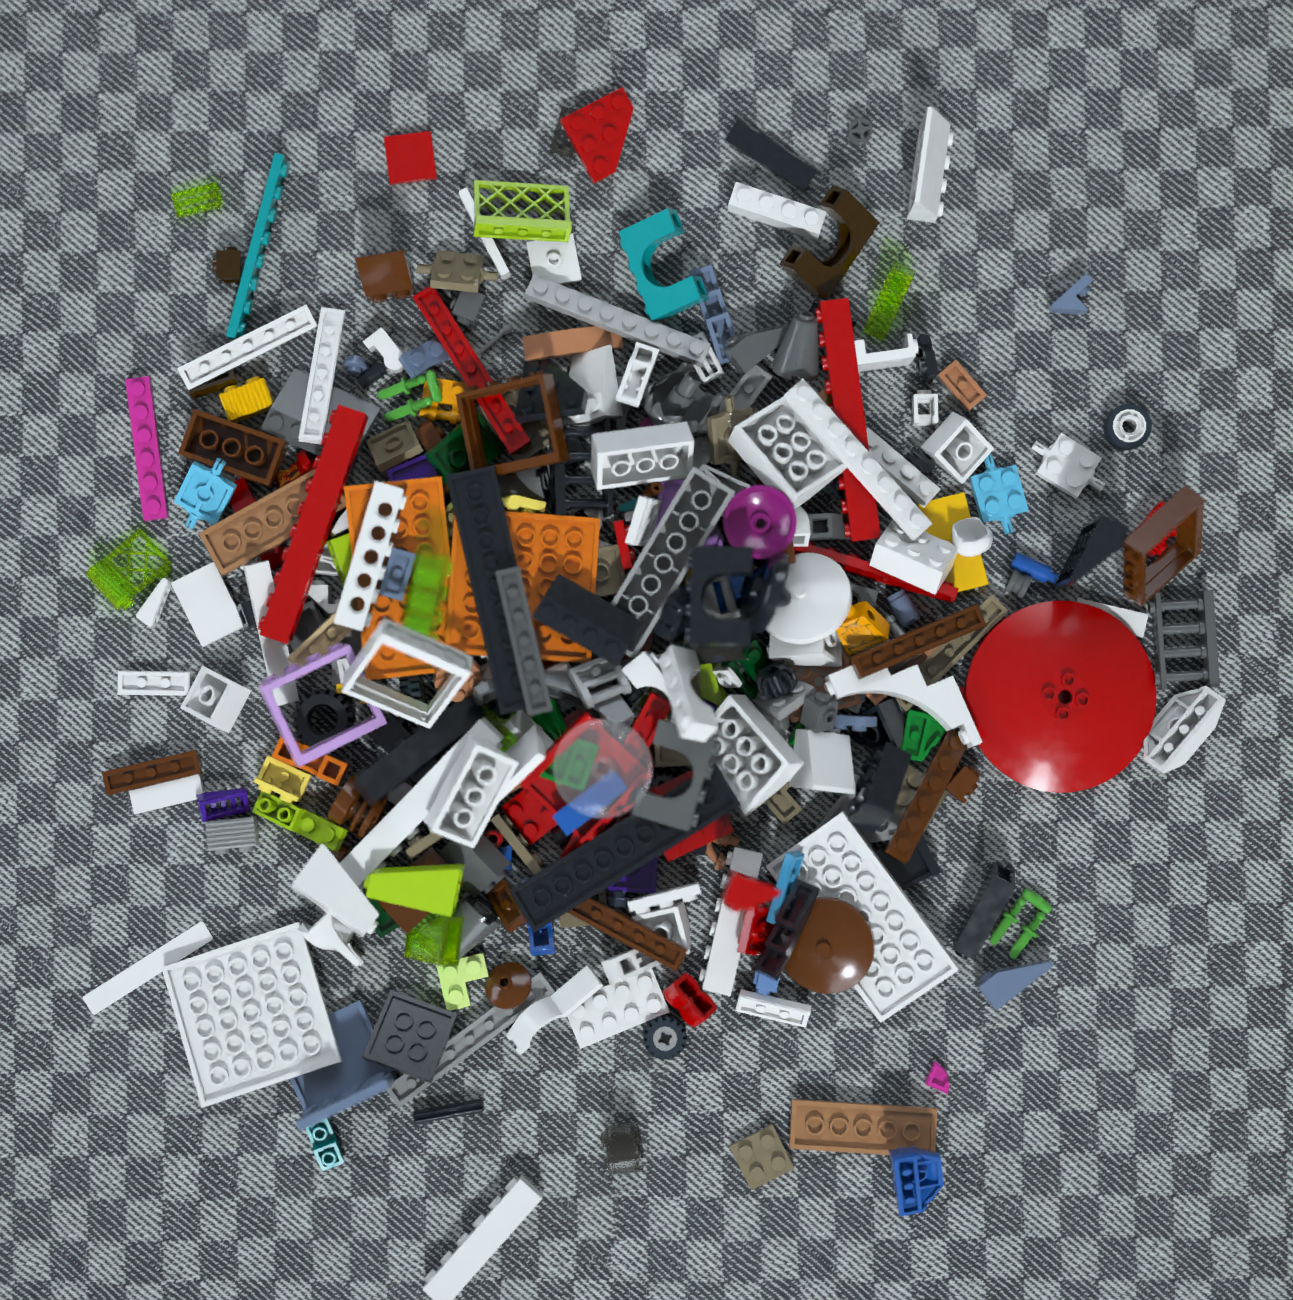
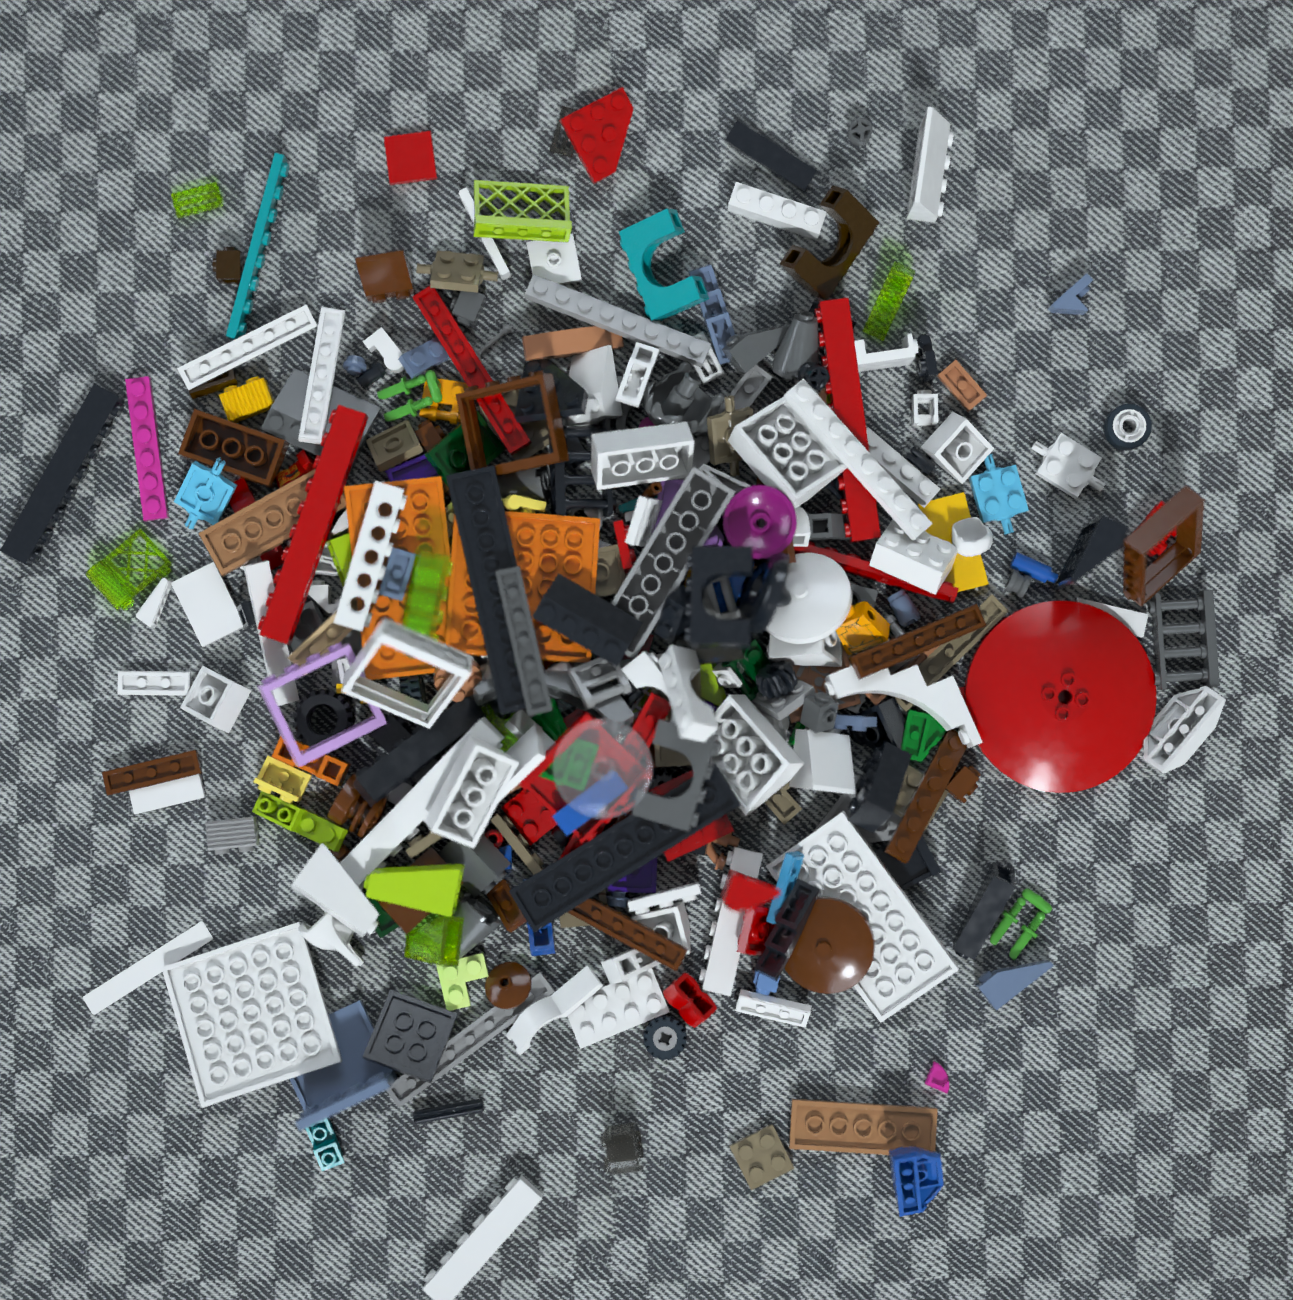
dark purple slope [196,788,250,822] -> none
none -> black brick [0,383,125,566]
none -> black wheel [798,362,829,390]

